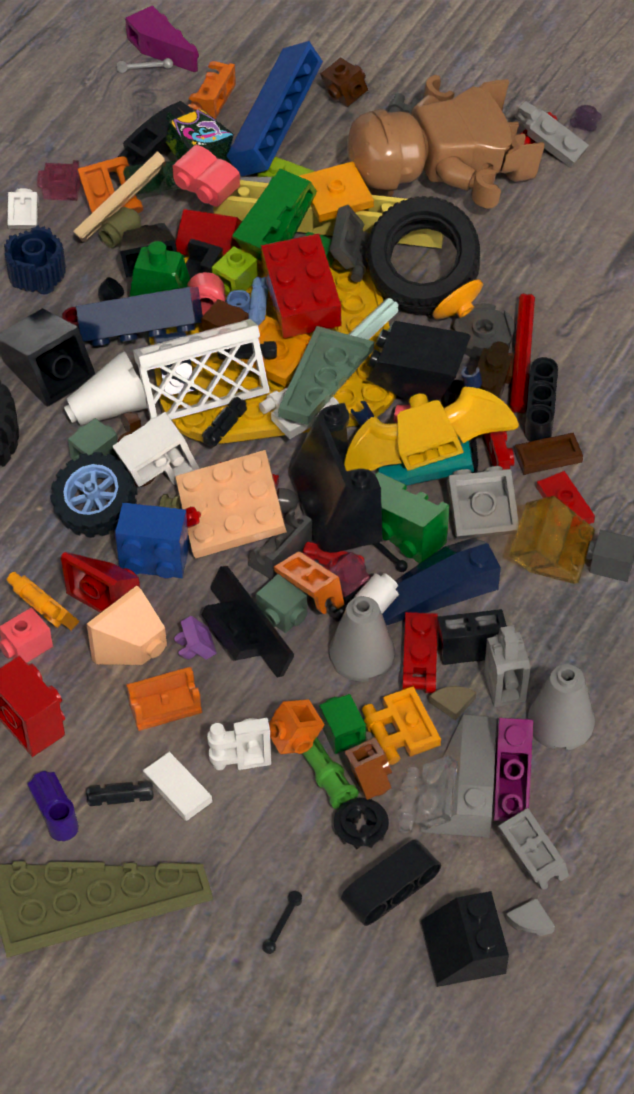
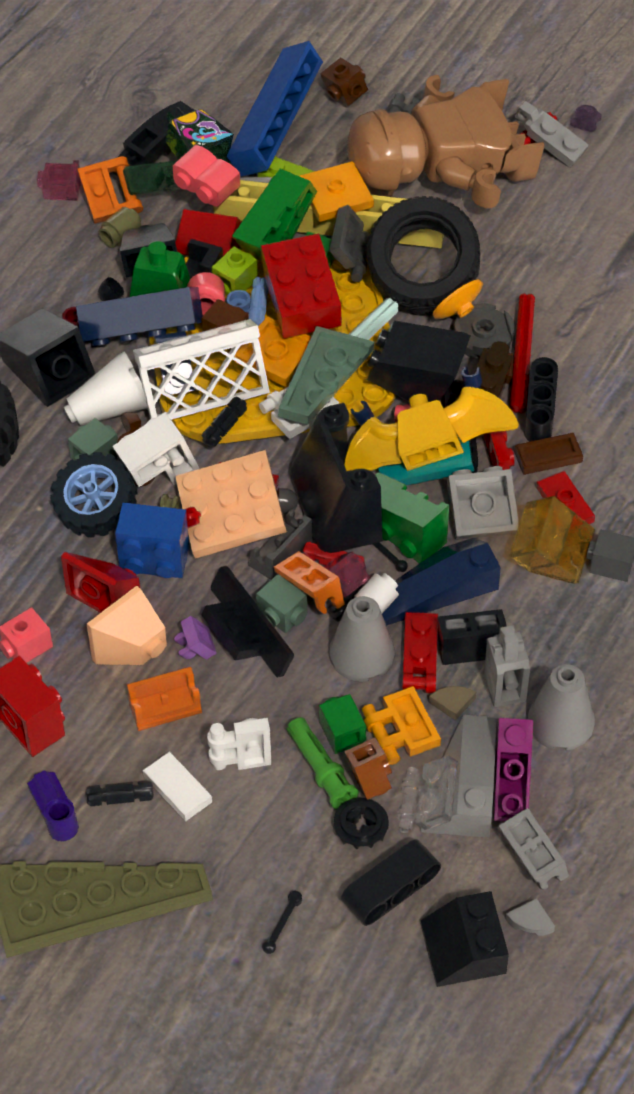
dark blue brick [4,225,66,295] -> none
light orange plate [7,572,80,631] -> none
white bracket [8,188,39,229] -> none
tan tile [74,151,166,242] -> none
light grey hinge [116,58,173,73] -> none
magenta slope [125,5,199,73] -> none
orange hinge [188,61,236,120] -> none
black axle [217,341,277,359] -> none
orange brick [269,699,325,755] -> none

